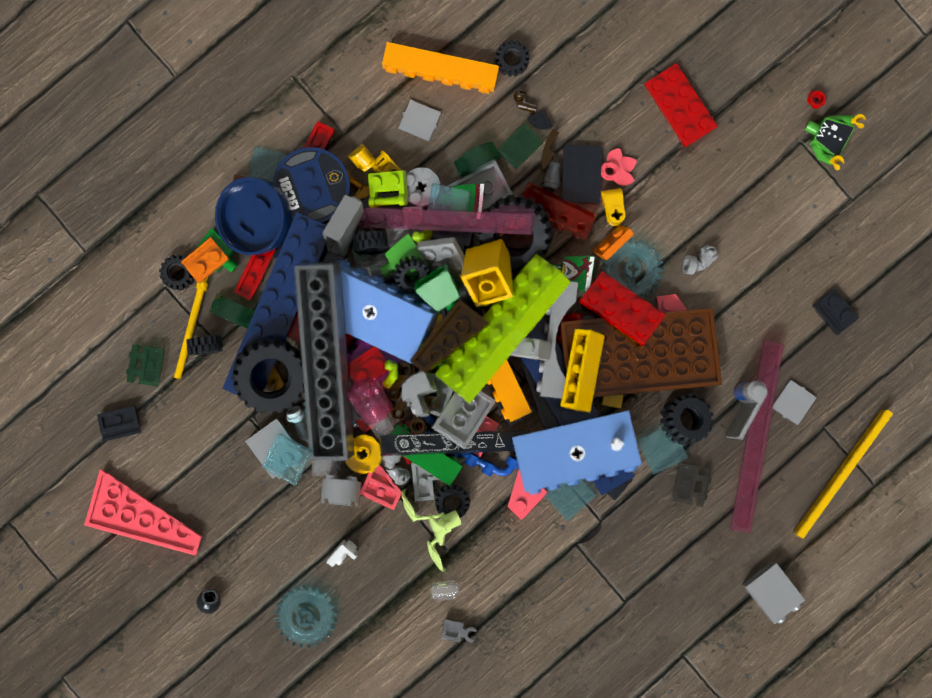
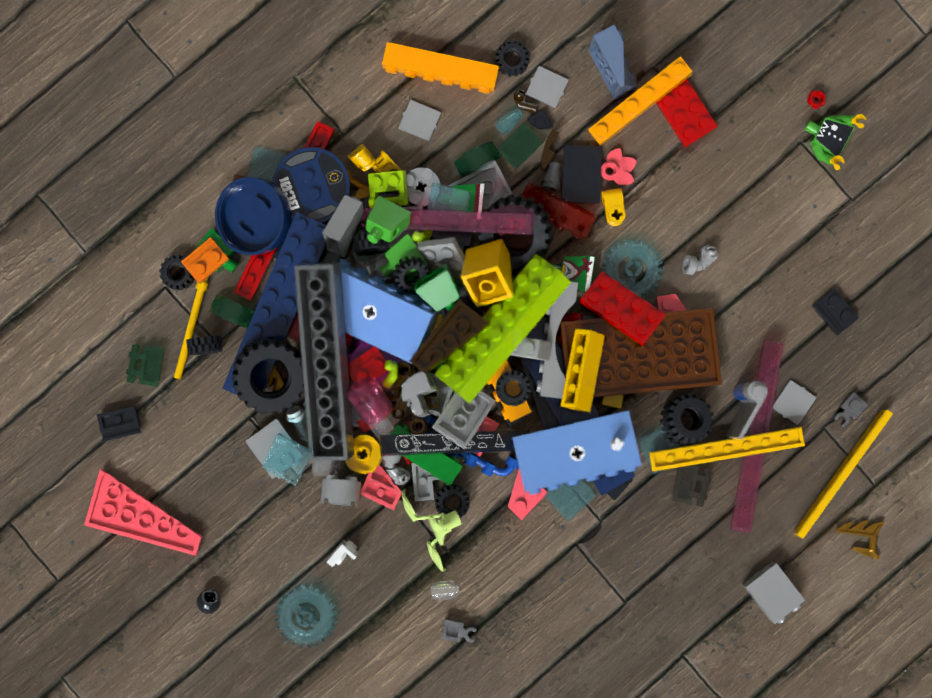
orange plate [592,225,634,261] -> none
none -> bright green torso [366,196,411,243]
none -> clear light blue cone [495,108,523,135]
none -> black tyre [496,371,531,406]
none -> light grey piece [525,66,569,108]
none -> sand blue slope [588,25,637,100]
none -> light orange brick [588,56,692,147]
none -> yellow tile [649,427,805,472]
none -> flat silver plate [833,392,868,427]
none -> pearl gold piece [835,520,884,559]

